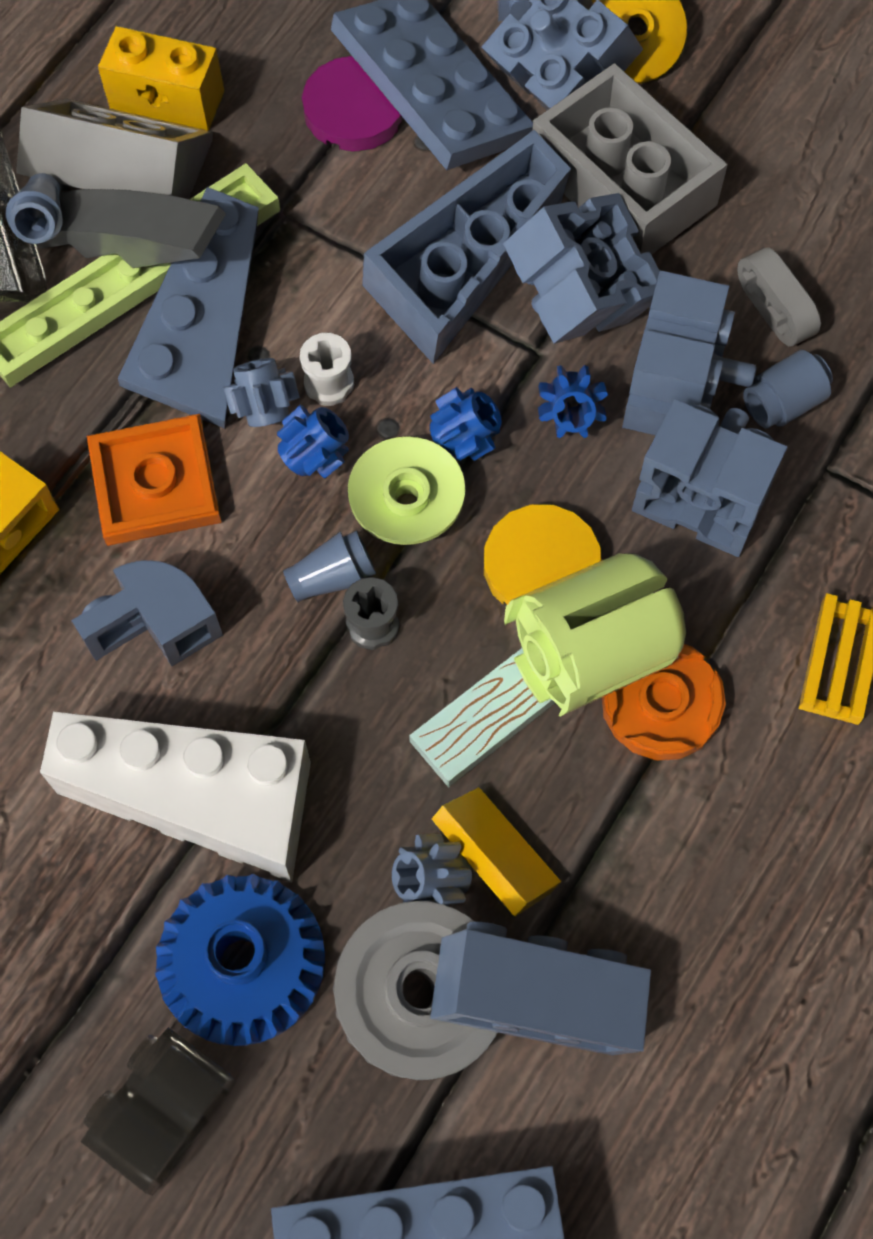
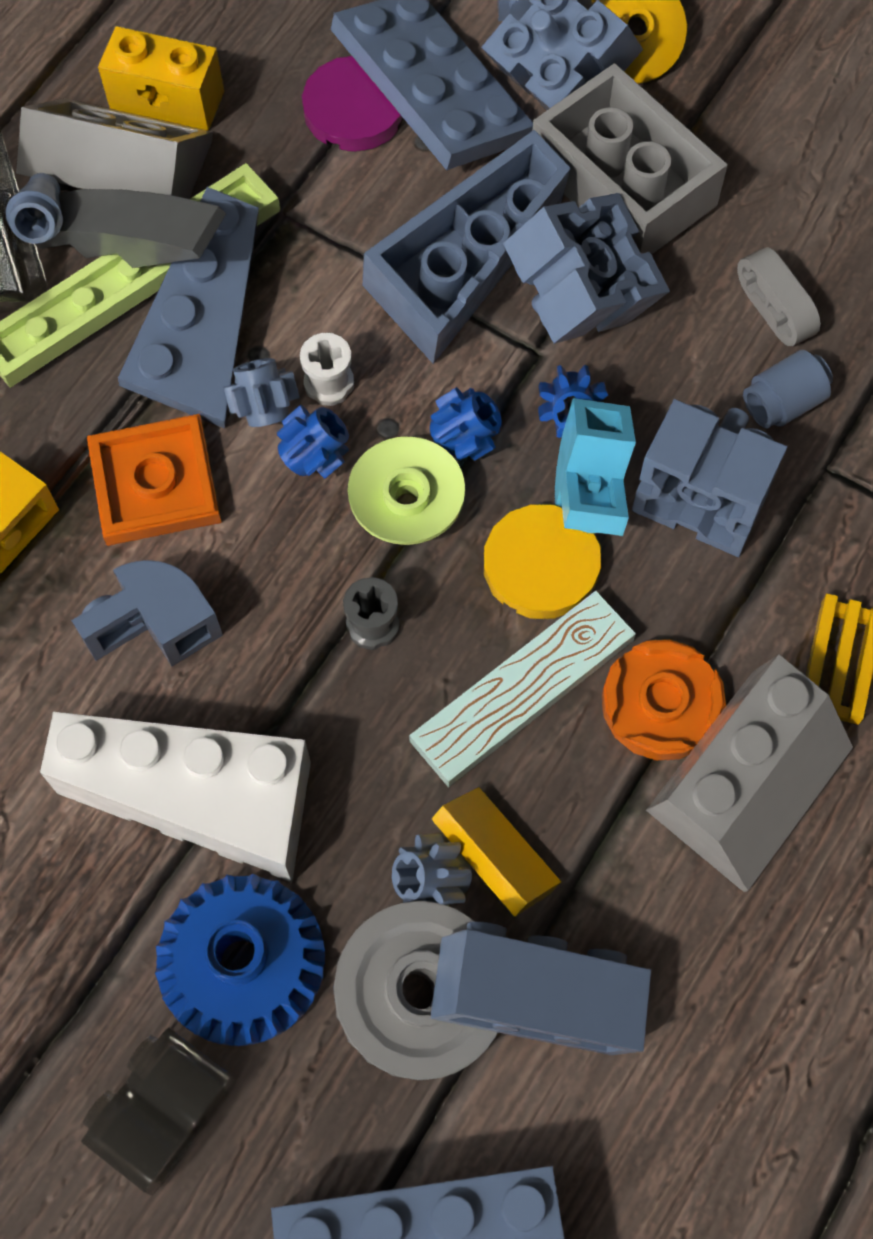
sand blue cone [283,530,376,602] -> none
yellowish green cylinder [504,553,686,717] -> none
sand blue brick [622,270,757,435] -> none
none -> medium azure brick [555,398,636,536]
none -> light grey slope [646,654,853,892]

